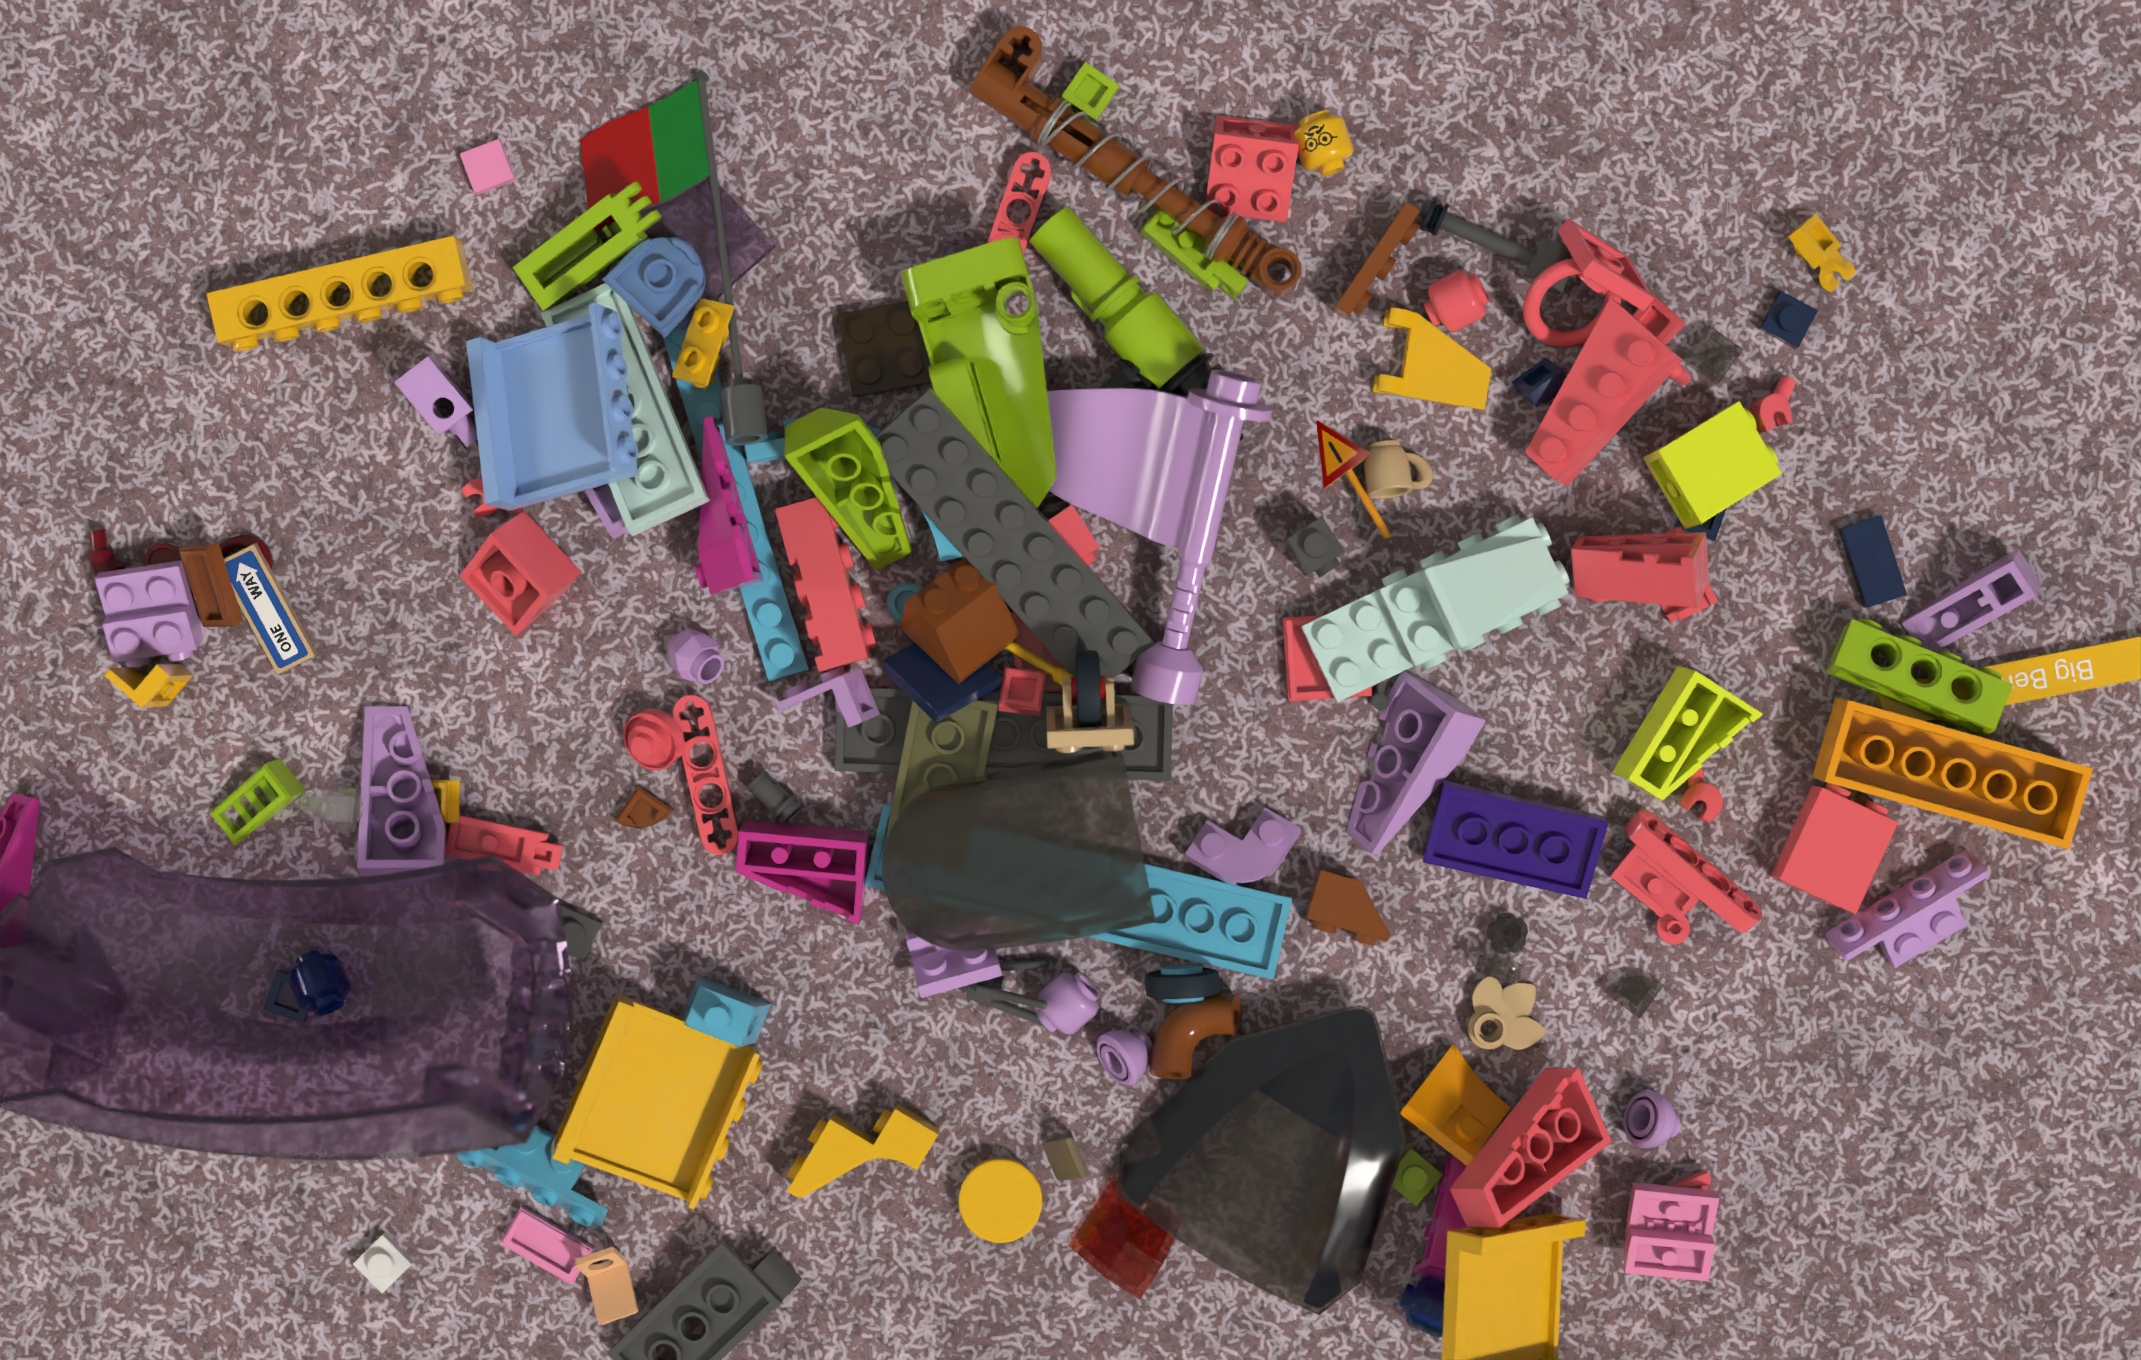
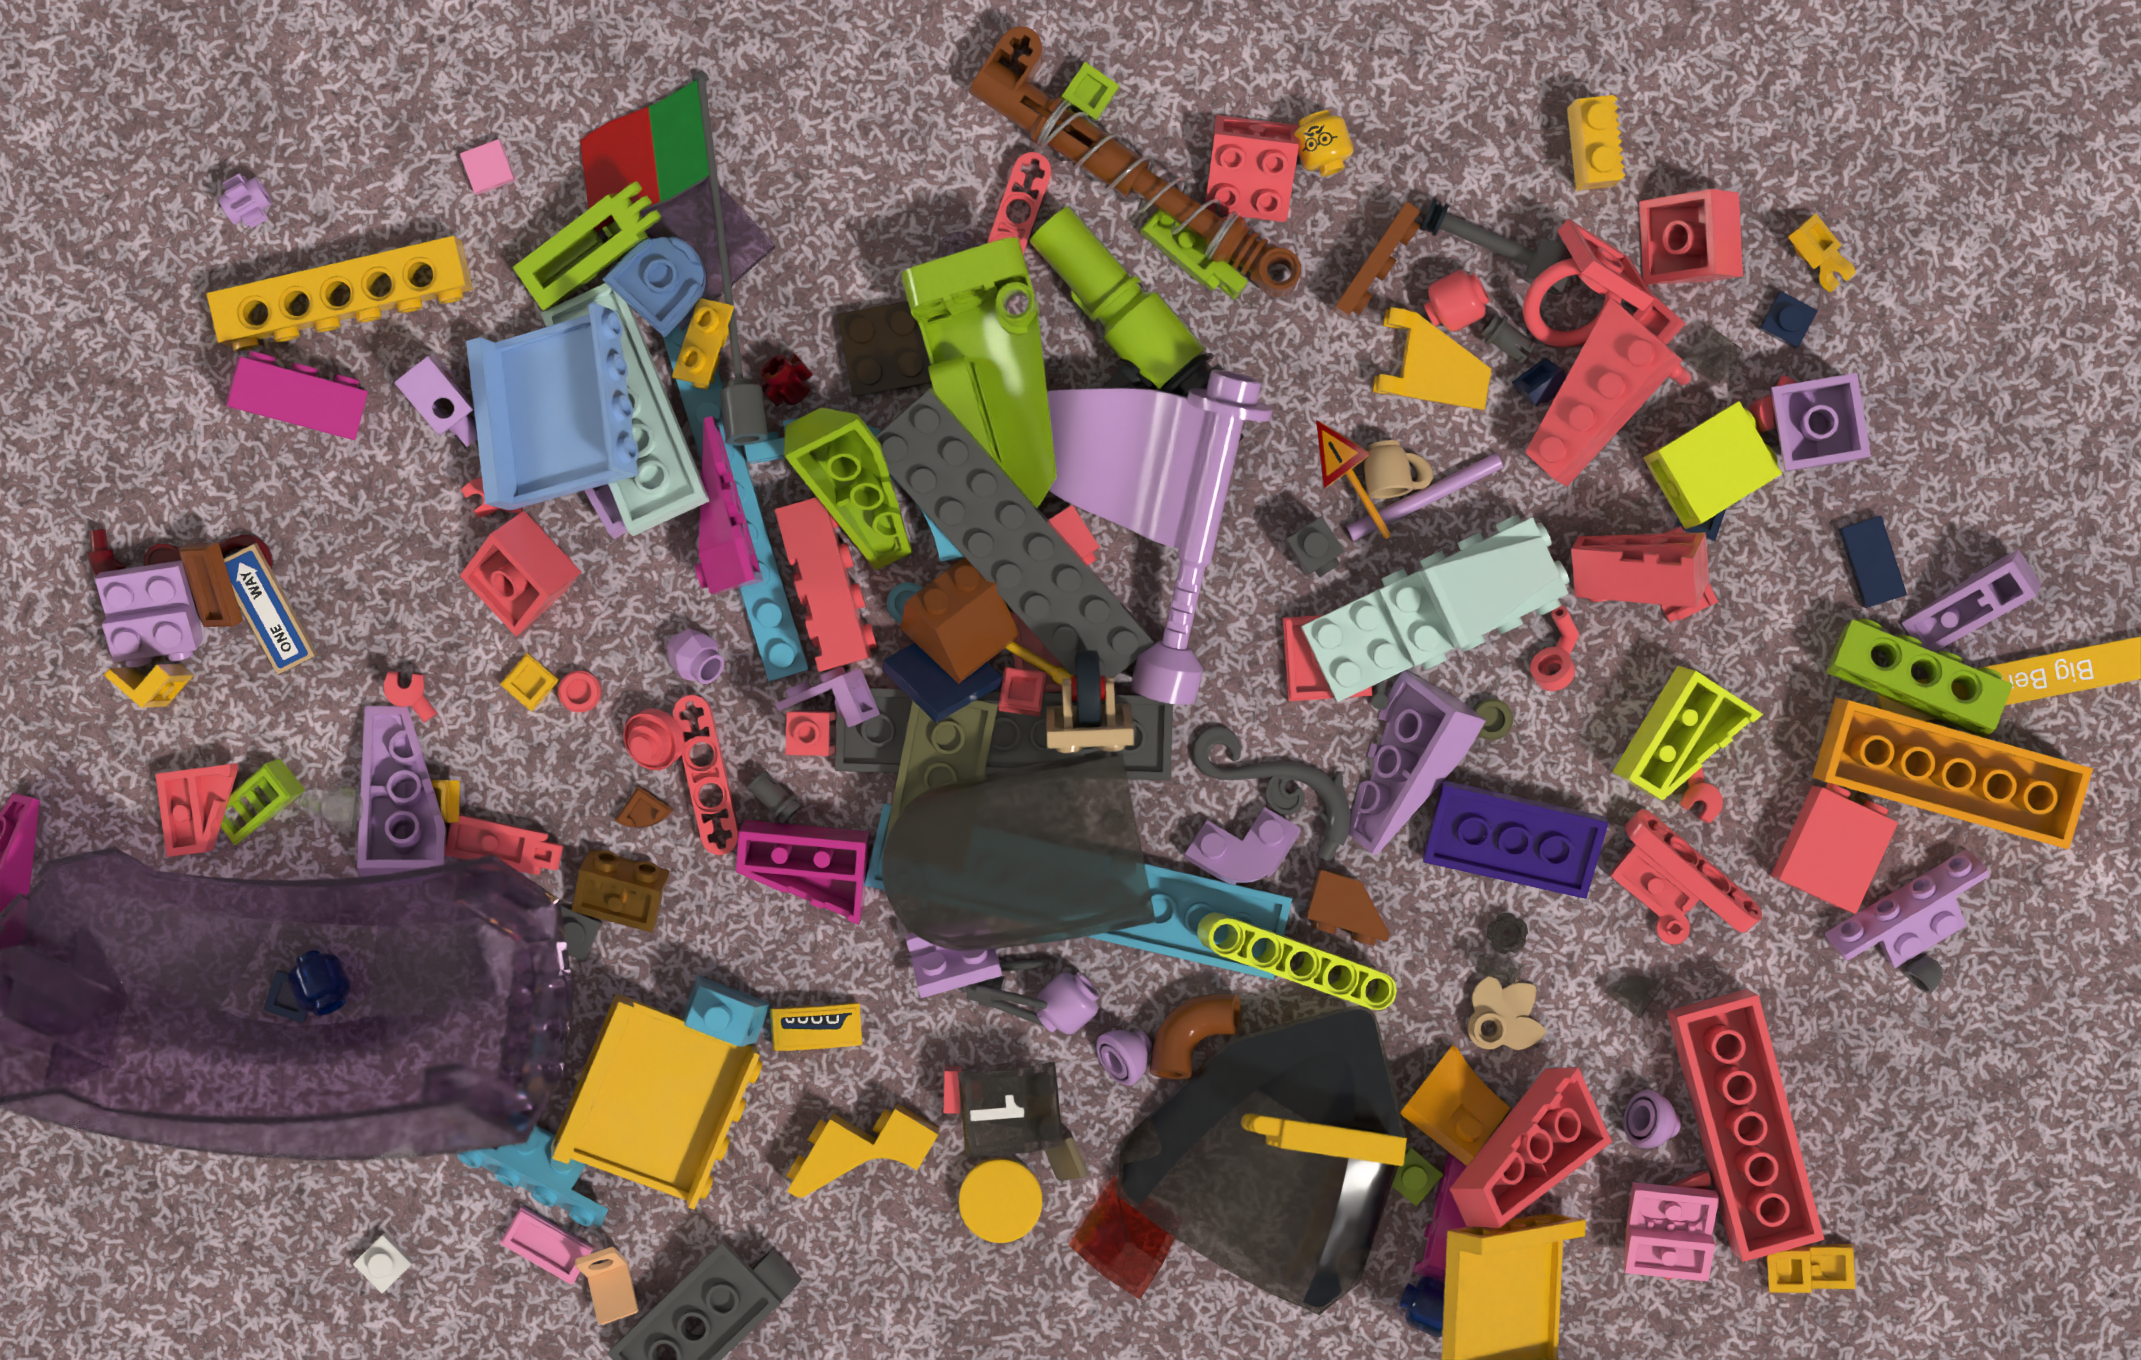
black wheel [1145,964,1220,1003] -> none
none -> coral wing [155,763,238,857]
none -> lavender gear [218,173,273,228]
none -> dark pink wedge [224,351,368,440]
none -> coral piece [383,671,437,723]
none -> yellow tile [500,653,560,712]
none -> coral tile [558,671,602,713]
none -> pearl gold bracket [572,849,670,933]
none -> dark red gear [759,353,813,407]
none -> yellow slope [770,1002,862,1051]
none -> coral window [785,709,836,756]
none -> coral tile [943,1066,983,1114]
none -> clear smoke slope [958,1059,1063,1157]
none -> dark grey plant [1192,726,1351,863]
none -> neon yellow beam [1197,912,1397,1010]
none -> yellow hinge [1241,1113,1407,1166]
none -> lavender bar [1346,453,1503,541]
none -> olive tile [1473,698,1513,740]
none -> dark grey pin [1480,314,1536,364]
none -> coral plate [1530,605,1579,691]
none -> yellow brick [1567,95,1626,191]
none -> coral slope [1639,189,1743,285]
none -> coral brick [1666,989,1825,1262]
none -> yellow slope [1767,1244,1856,1293]
none -> lavender slope [1771,373,1871,471]
none -> dark grey hinge [1904,957,1943,994]

